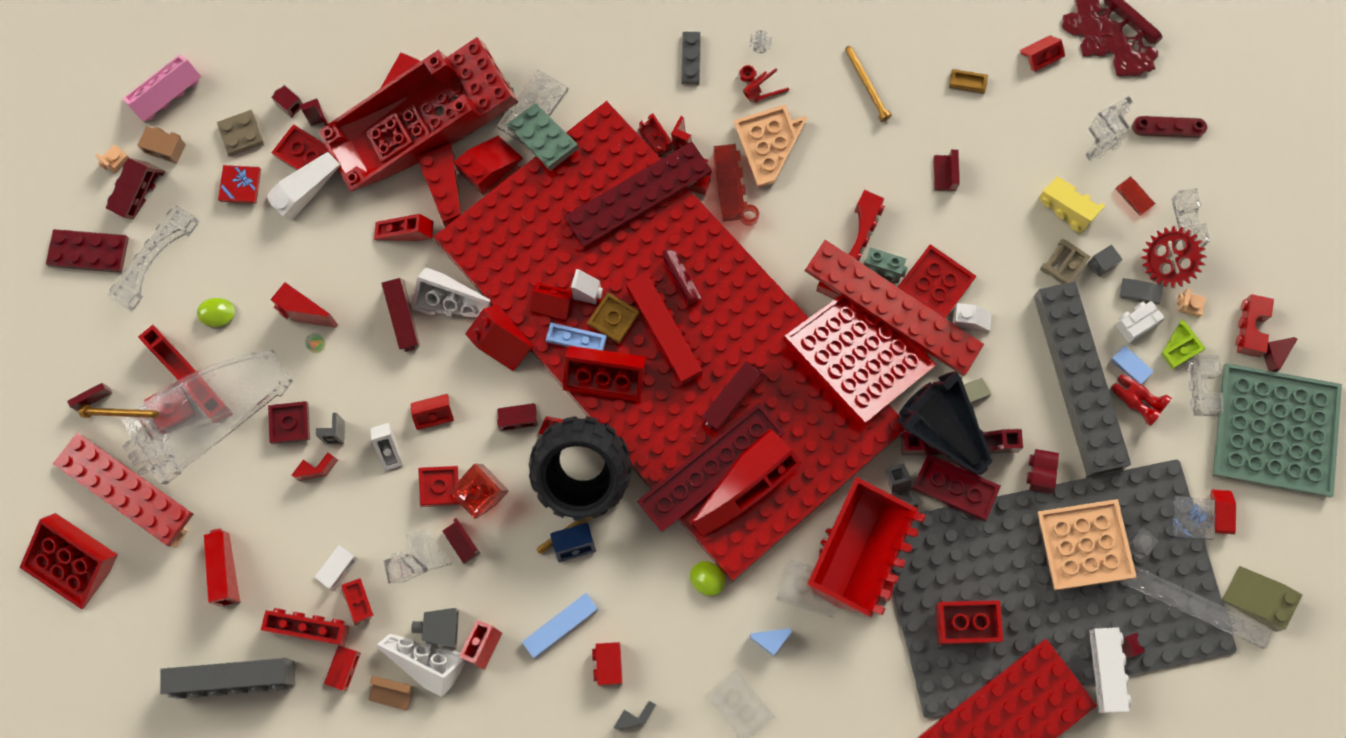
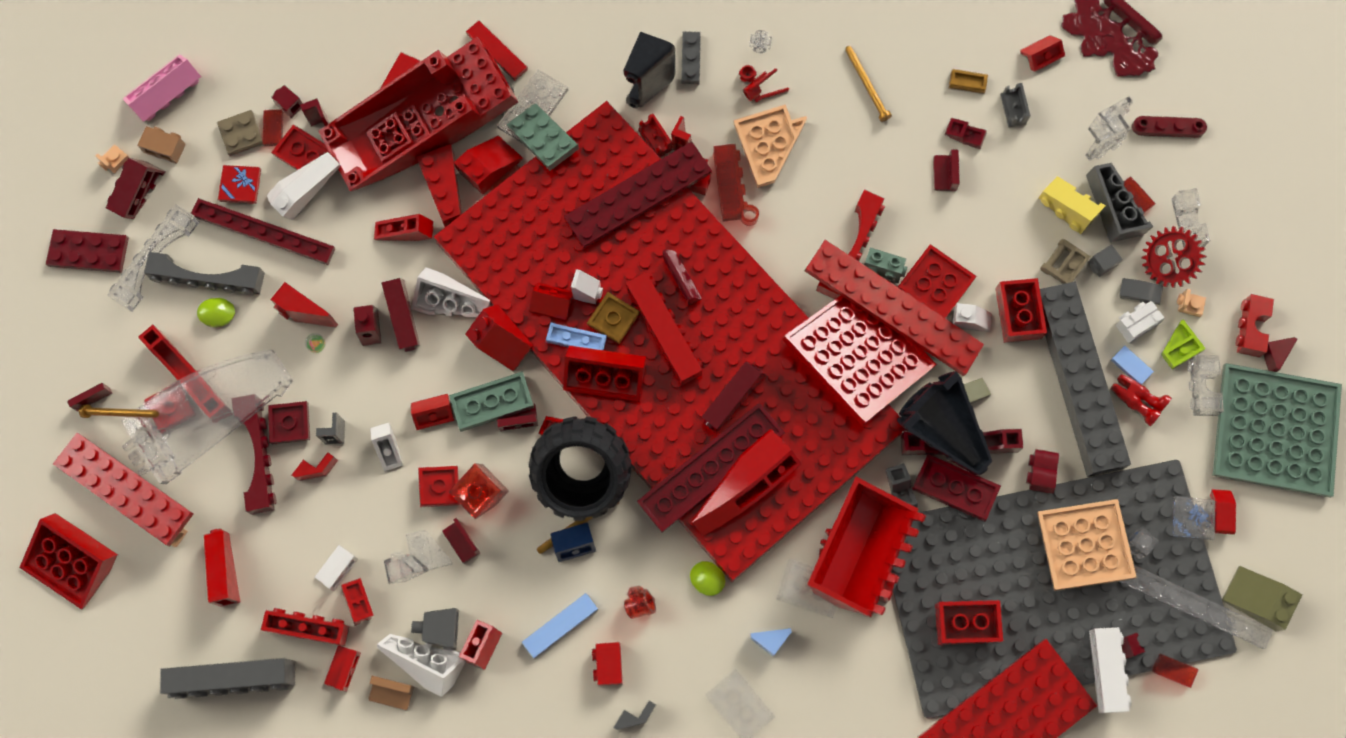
none -> dark grey arch [144,252,265,295]
none -> dark red plate [190,198,336,265]
none -> dark red arch [232,394,276,515]
none -> clear red tile [263,109,283,146]
none -> dark red torso [353,305,381,346]
none -> sand green plate [449,371,534,432]
none -> red tile [466,20,528,81]
none -> black windscreen [623,32,676,108]
none -> clear red piece [624,586,656,619]
none -> dark red slope [945,118,987,149]
none -> red brick [995,278,1047,343]
none -> dark grey hinge [1000,83,1031,127]
none -> dark grey wedge [1086,163,1153,243]
none -> clear red tile [1152,653,1199,688]

